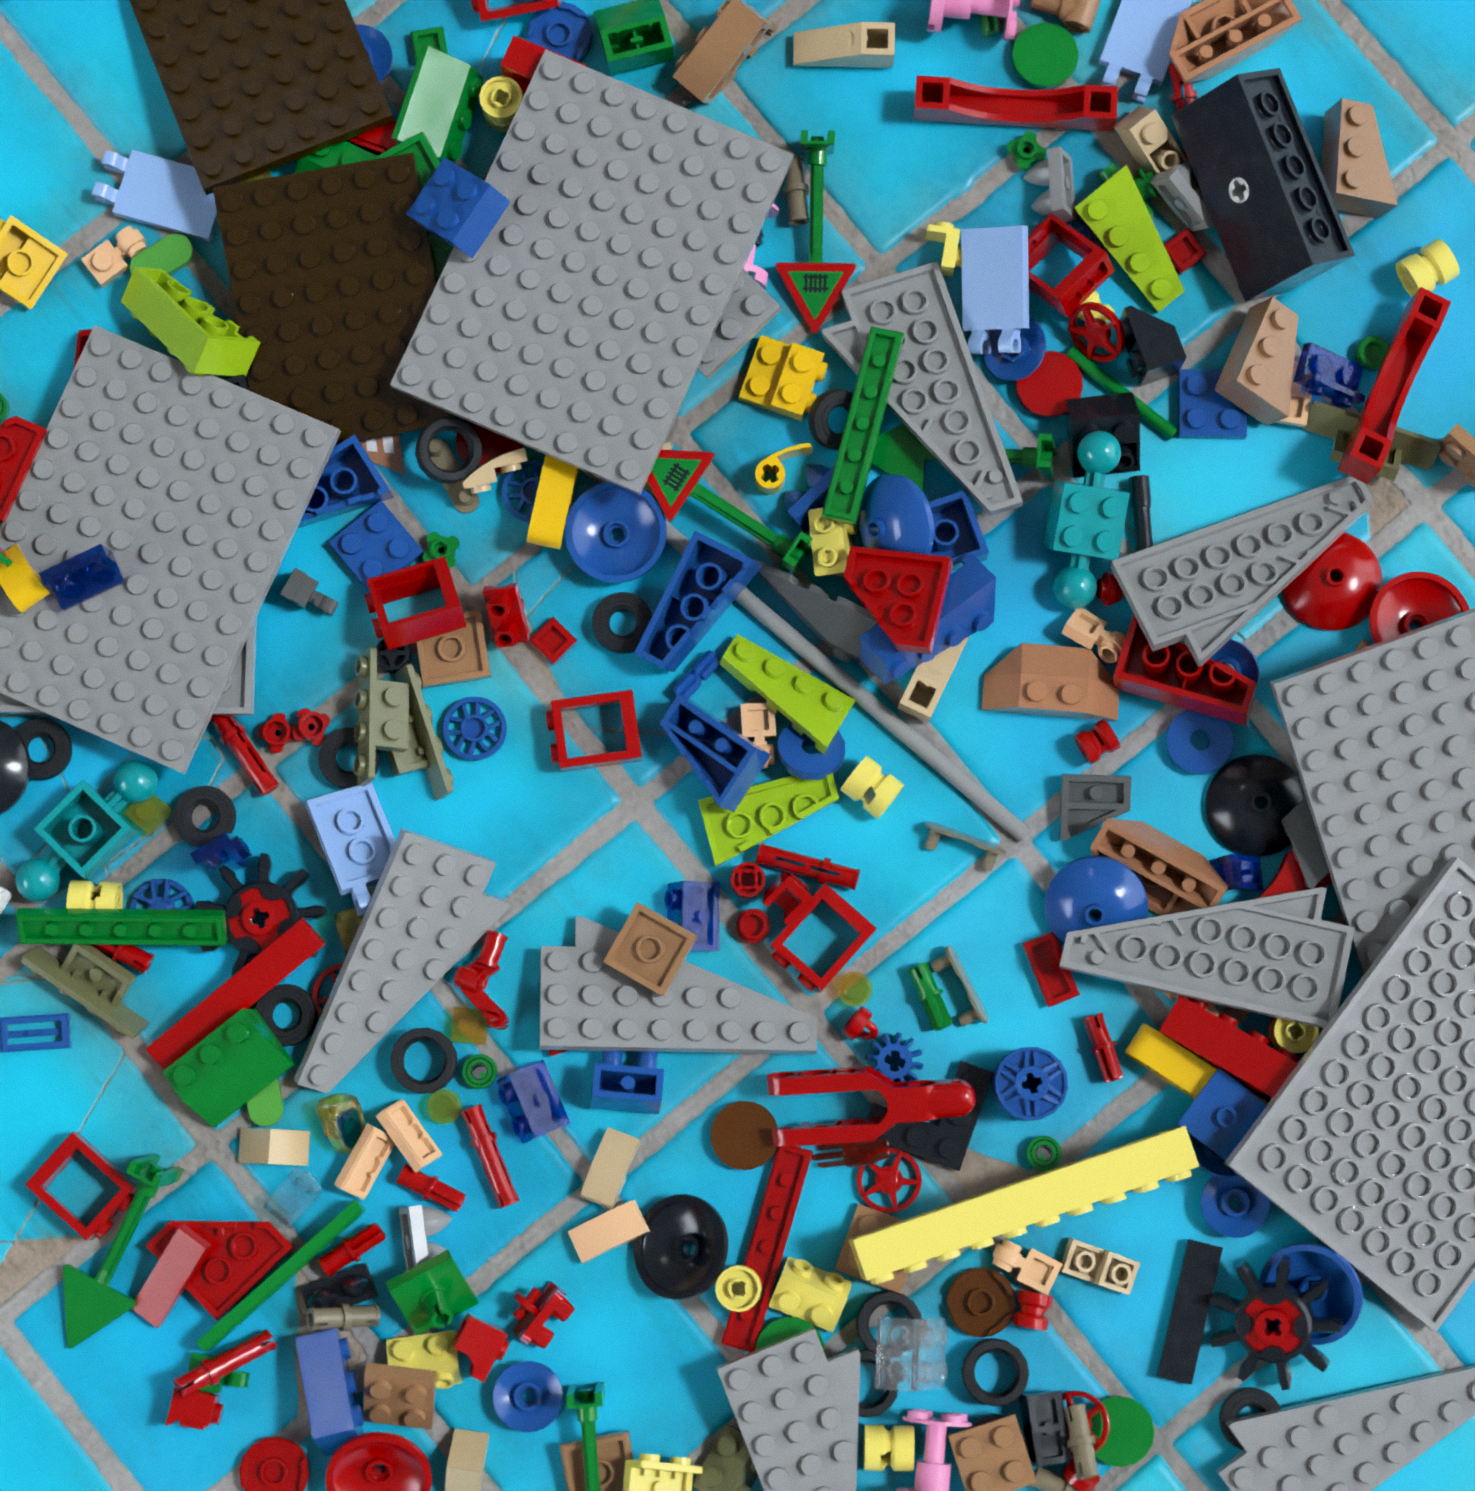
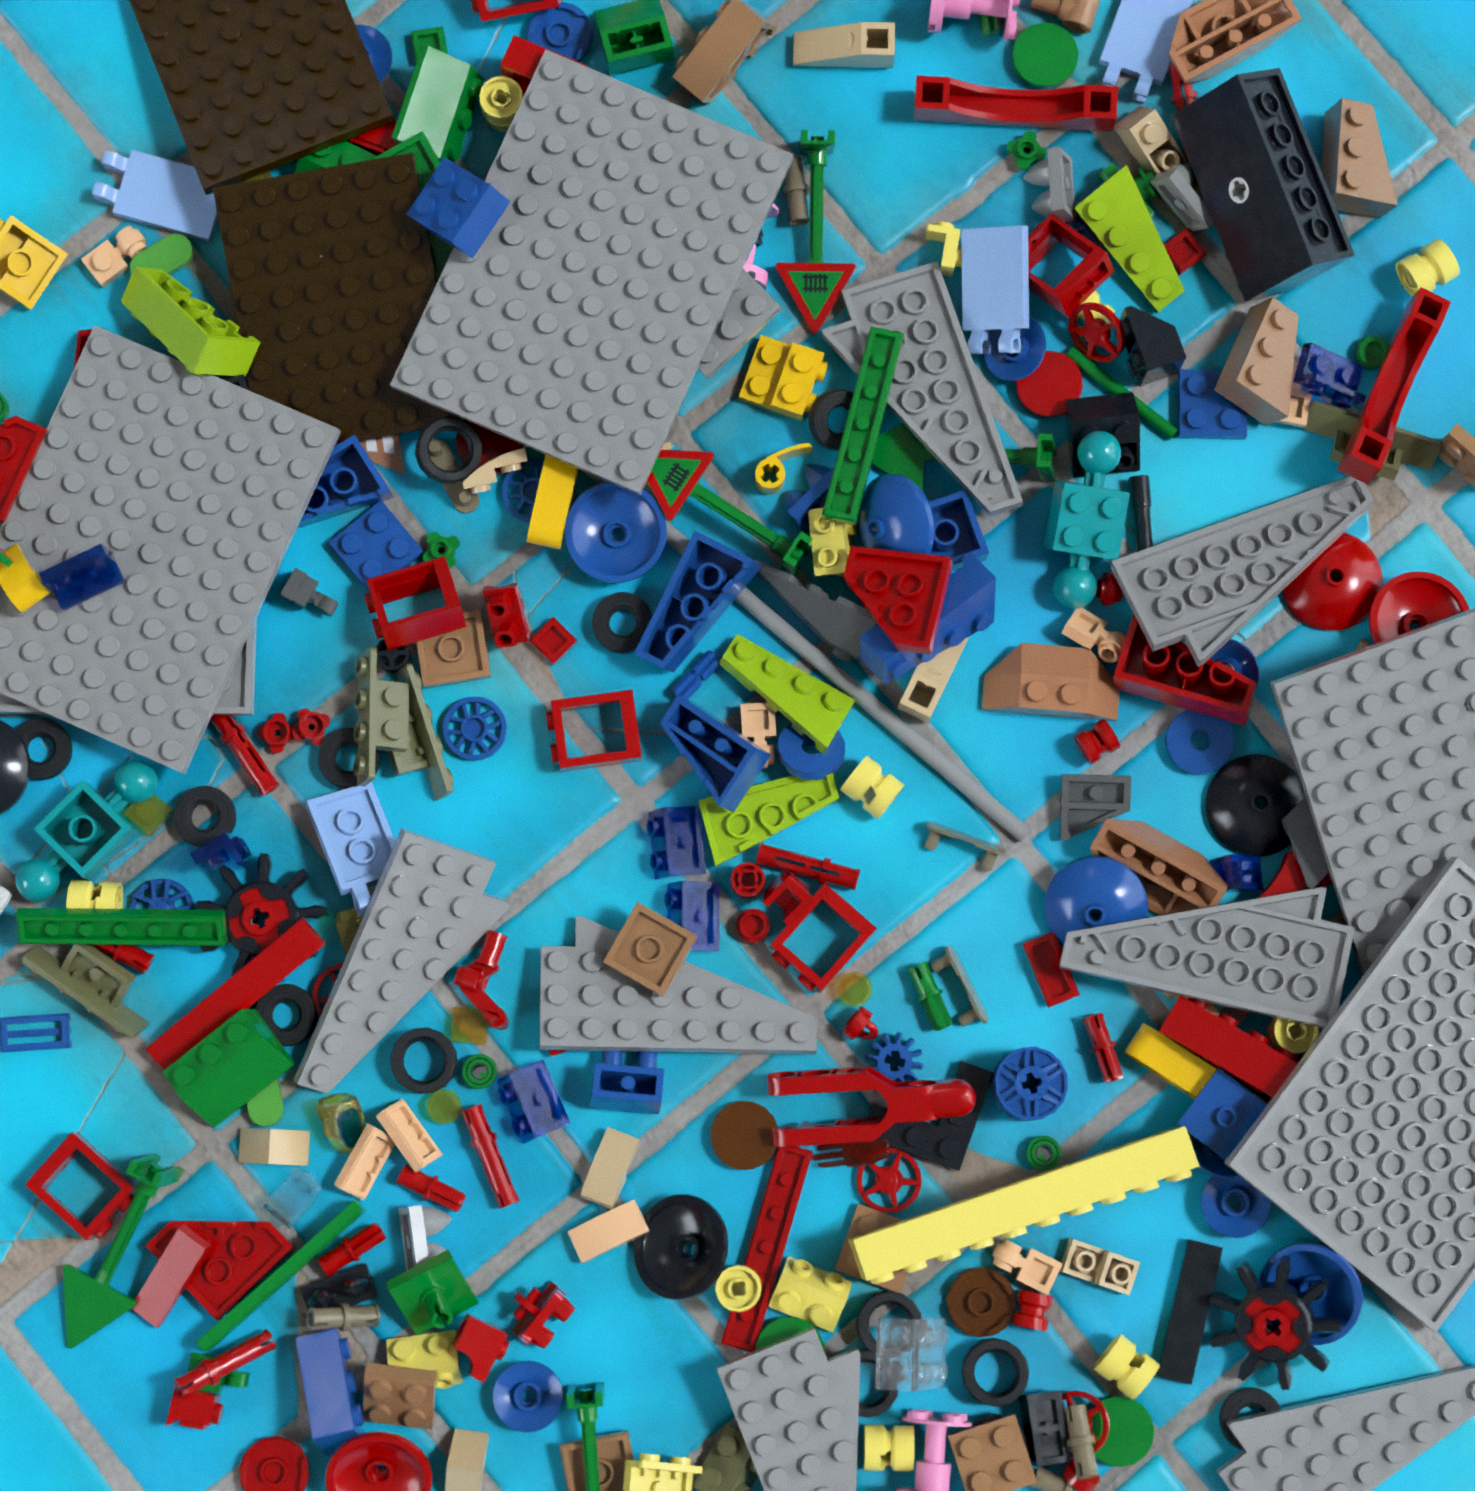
none -> clear blue bracket [646,806,706,880]
none -> light yellow wheel [1093,1333,1160,1400]

